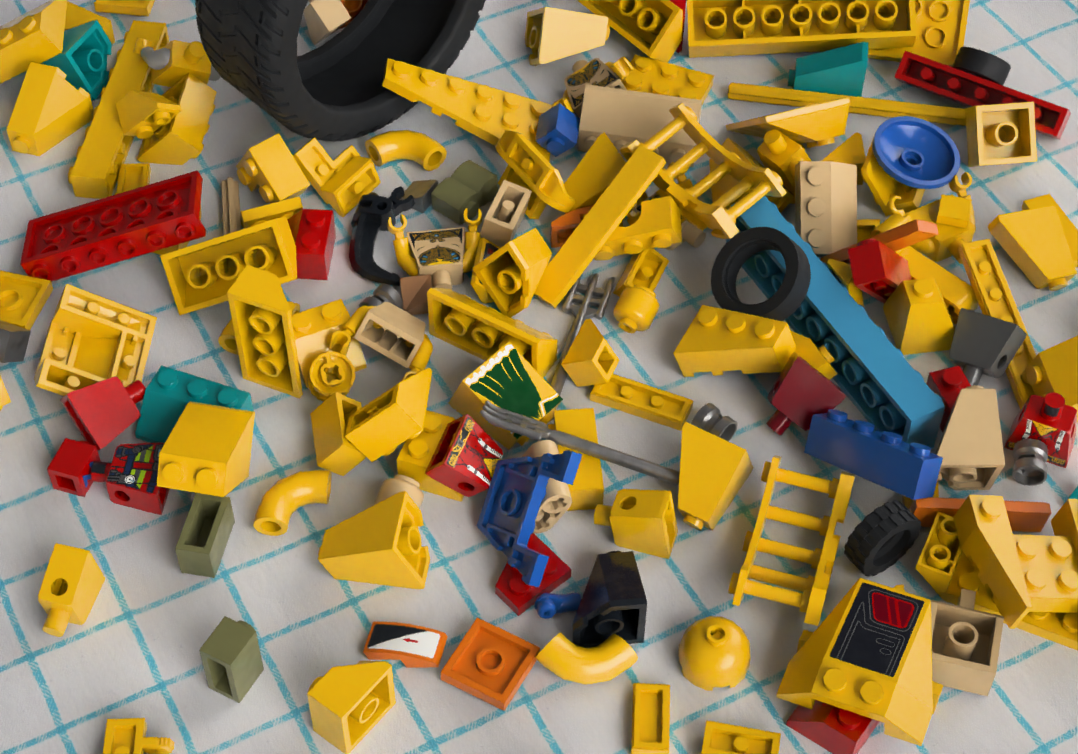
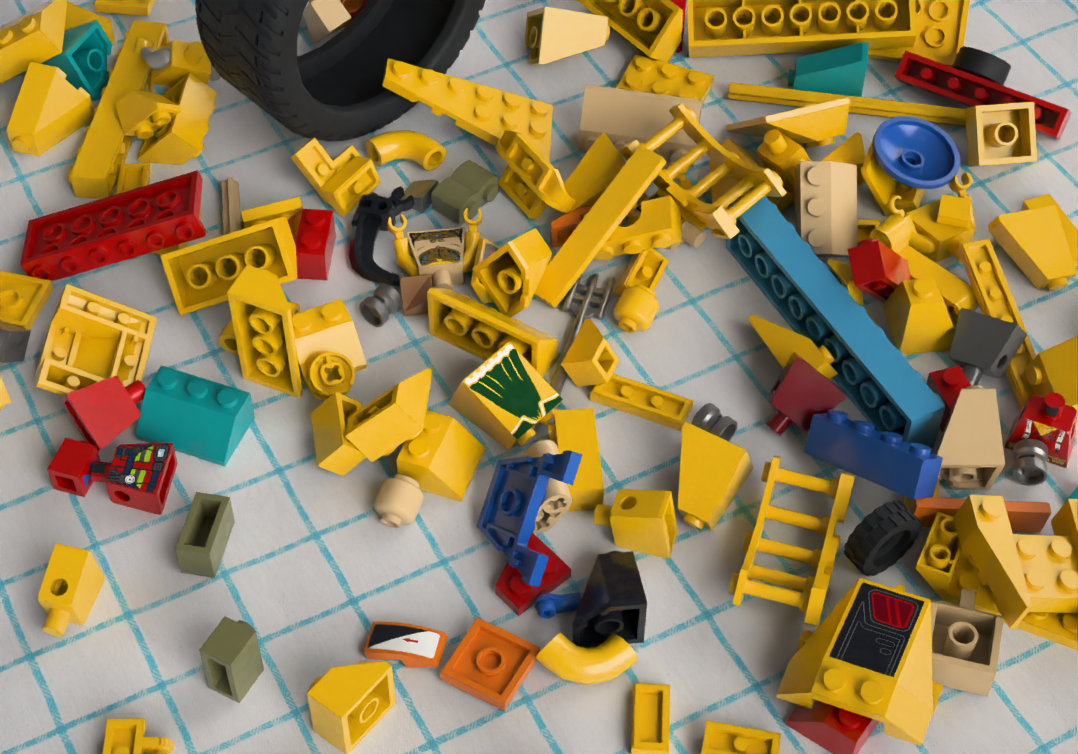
yellow slope [157,401,255,497] -> none
yellow brick [236,133,310,204] -> none
yellow cylinder [253,470,332,536] -> none
yellow slope [318,491,430,589] -> none
tan torso [329,302,433,383] -> none
red torso [425,414,503,497] -> none
tan brick [480,180,532,248] -> none
flat silver piece [480,400,680,485] -> none
blue brick [535,103,580,157] -> none
torso [551,56,634,118] -> none
yellow wedge [673,305,796,377] -> none
yellow cylinder [678,616,751,691] -> none
black tyre [711,227,811,321] -> none
orange tile [820,219,939,264] -> none

